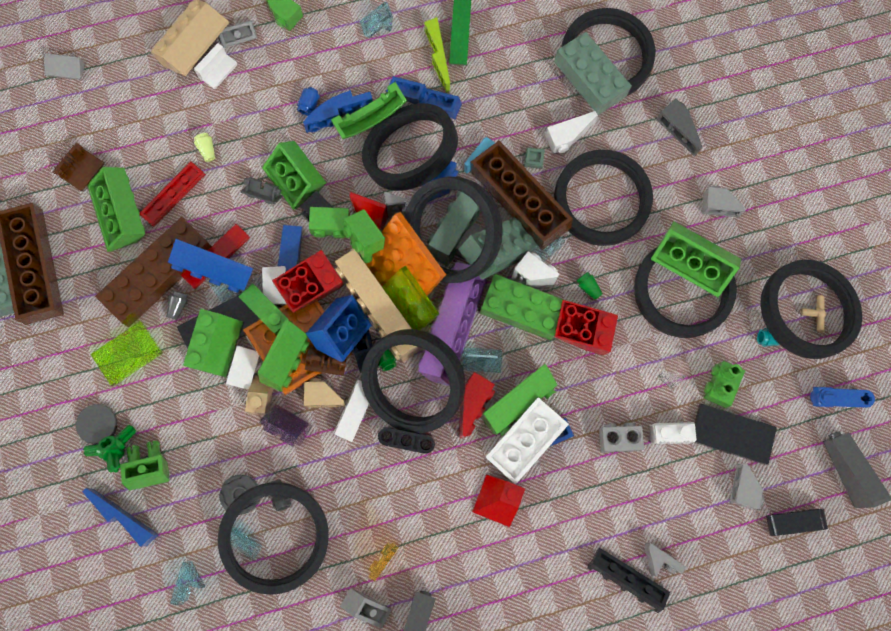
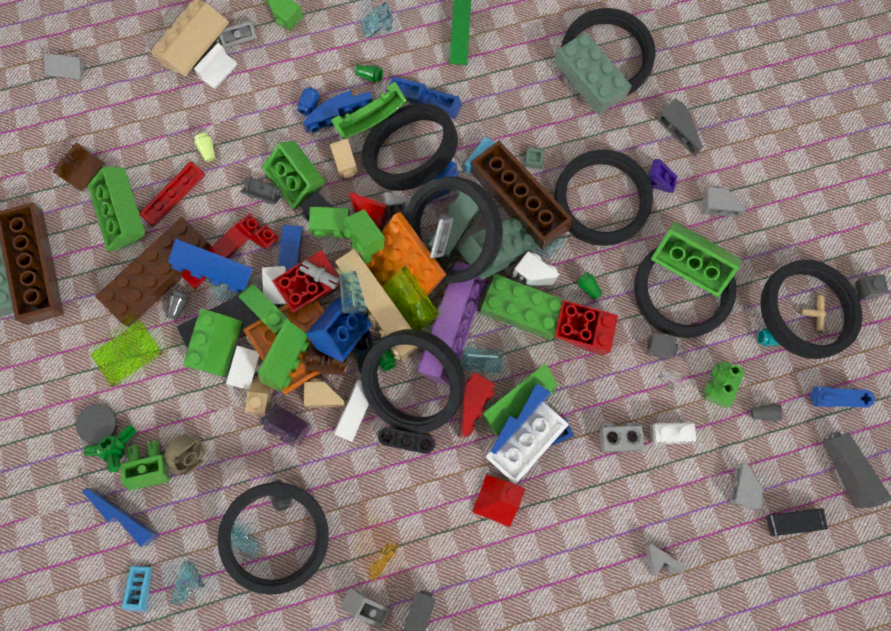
dark grey tile [219,474,260,515] -> none
lime slope [424,17,450,93] -> none
white slope [545,111,598,154] -> none
black hinge [587,547,670,613] -> none
black tile [693,404,777,465] -> none
none -> medium azure slope [122,566,152,612]
none -> dark tan cylinder [164,434,207,476]
none -> red slope [235,214,279,249]
none -> light grey pin [299,260,340,290]
none -> tan slope [330,139,358,179]
none -> clear light blue slope [339,271,366,314]
none -> green cone [355,65,383,84]
none -> light grey slope [430,214,453,258]
none -> blue slope [491,384,552,454]
none -> dark grey brick [646,332,678,360]
none -> dark purple slope [648,159,678,193]
none -> dark grey cone [751,403,782,422]
none -> dark grey brick [855,274,889,300]

